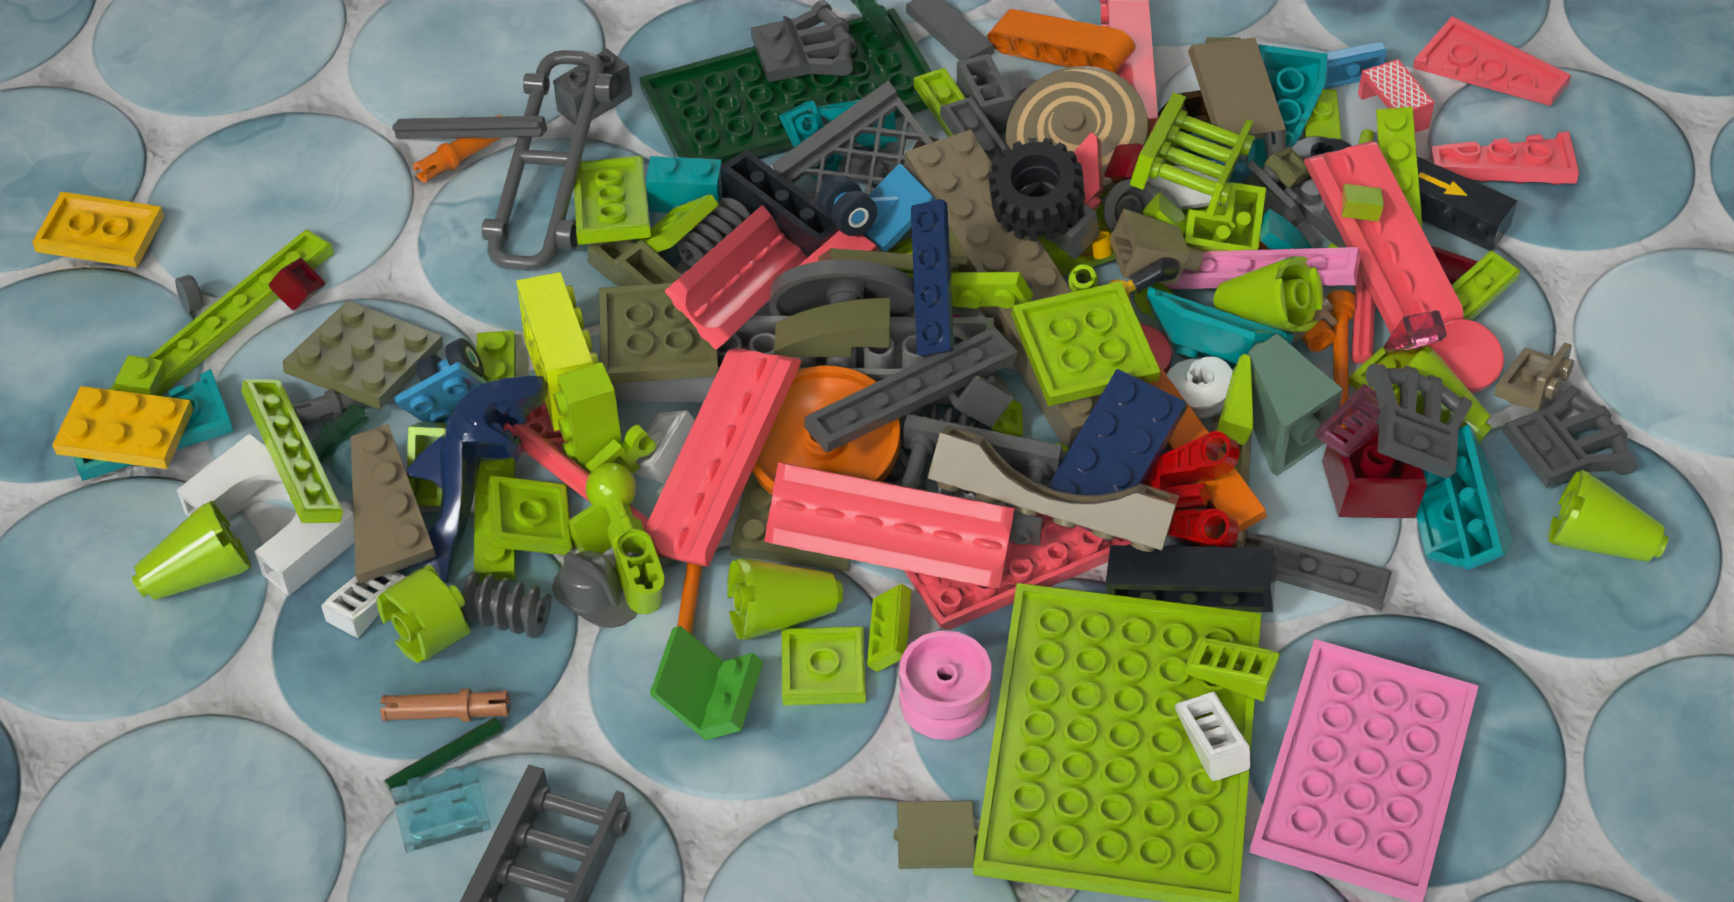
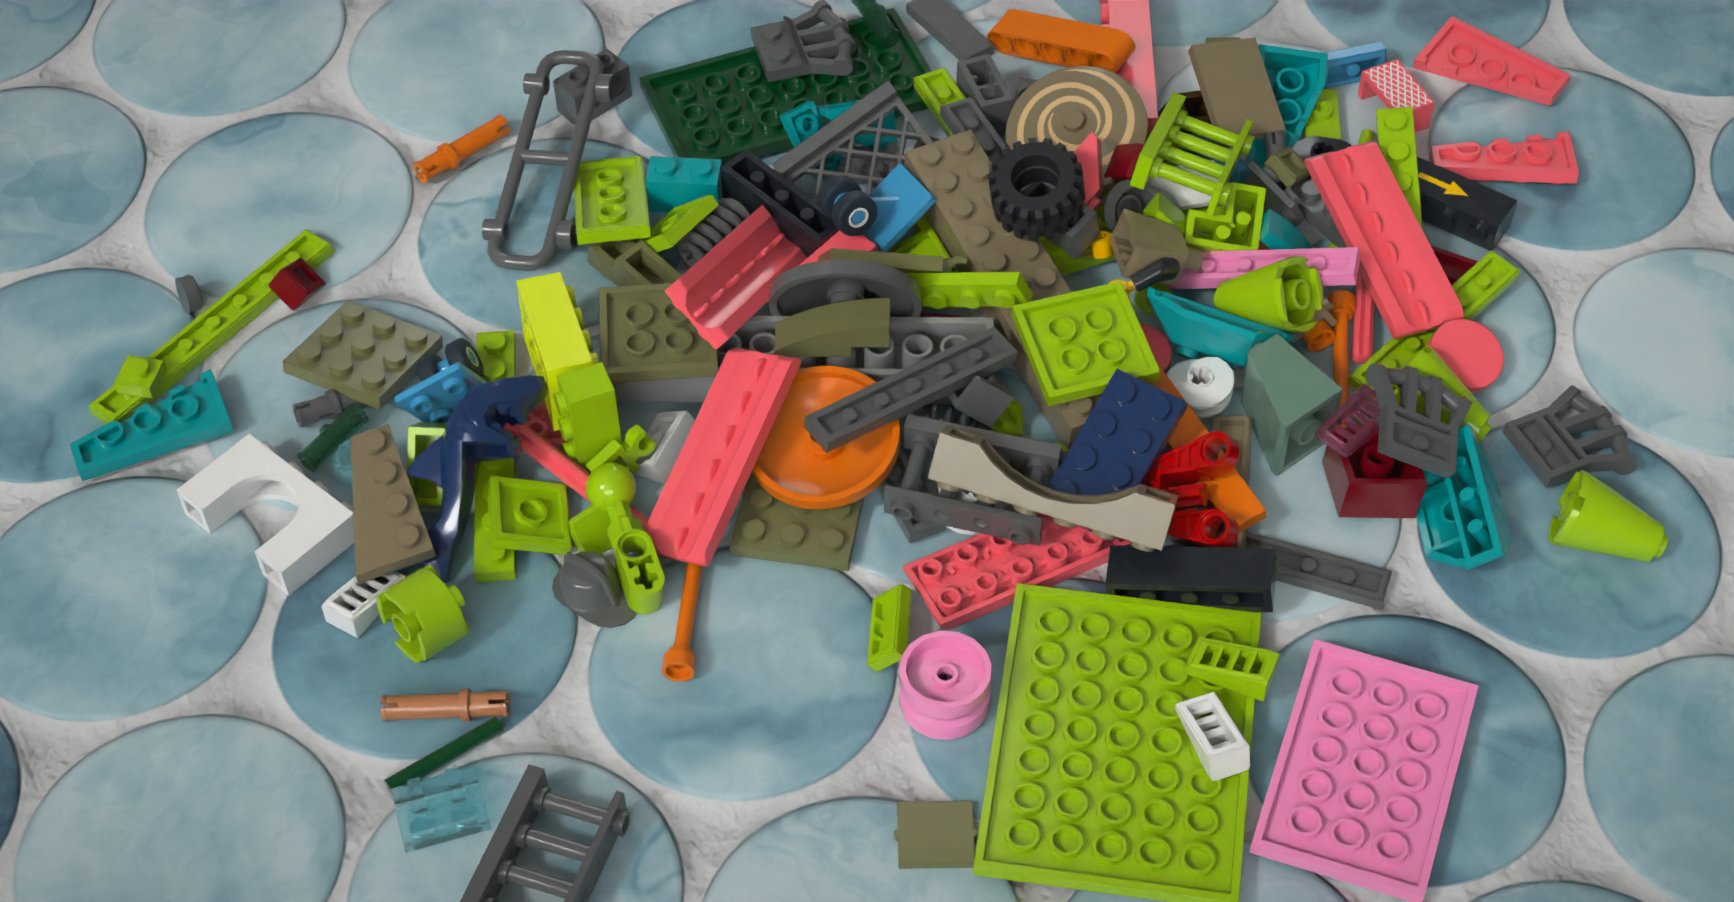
yellow plate [32,191,164,268] -> none
yellow plate [52,386,193,469] -> none
lime cone [131,500,252,600] -> none
lime tile [241,379,343,523] -> none
dark grey axle [392,116,547,139] -> none
dark grey piece [460,570,552,638] -> none
bright green bracket [650,626,763,740] -> none
lime cone [727,558,843,640] -> none
coral plate [764,462,1015,588] -> none
lime tile [781,626,866,706] -> none
dark blue bracket [911,199,954,357] -> none
lime pin [1068,264,1099,292] -> none
lime slope [1216,354,1253,445] -> none
lime slope [1341,184,1384,222] -> none
clear pink slope [1383,310,1447,353] -> none
dark tan bracket [1494,342,1574,411] -> none

